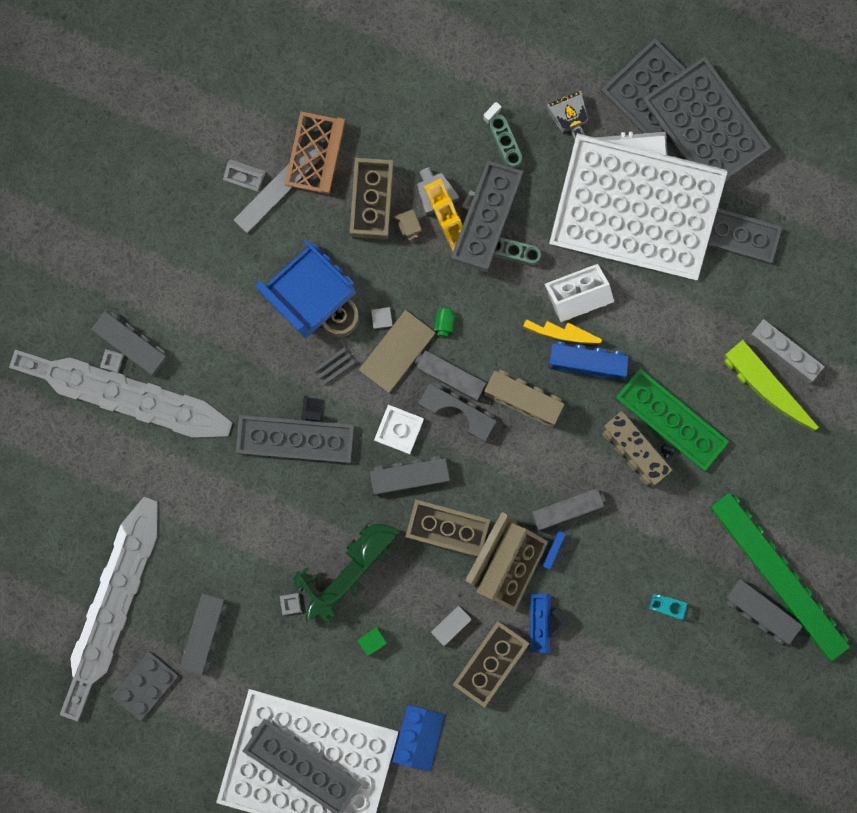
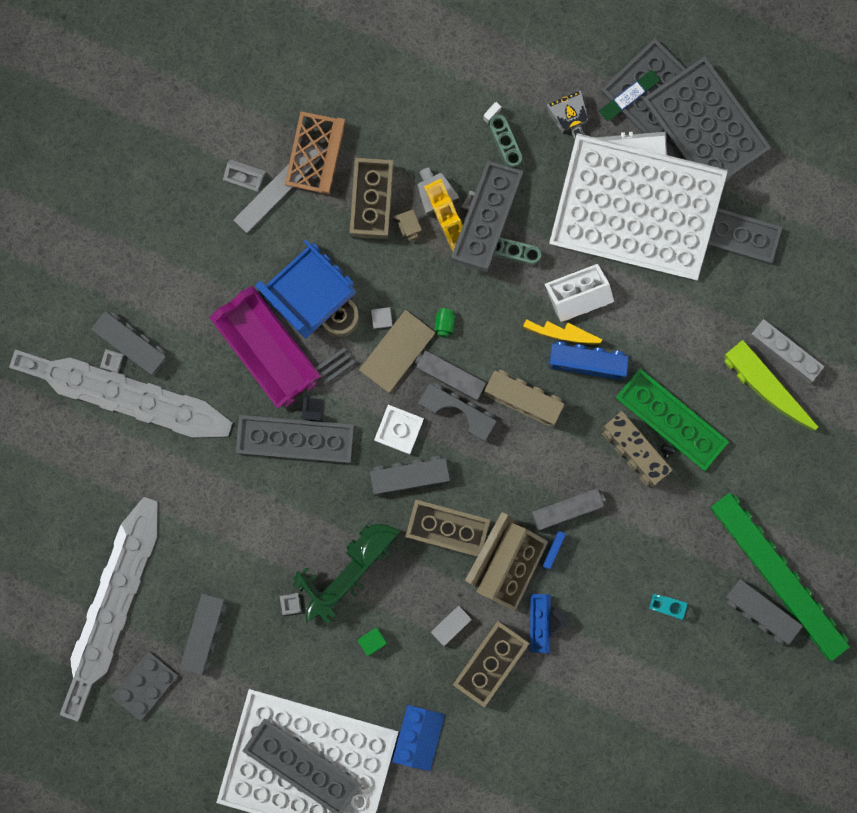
none -> magenta panel [209,286,321,409]
none -> sticker [599,70,660,122]

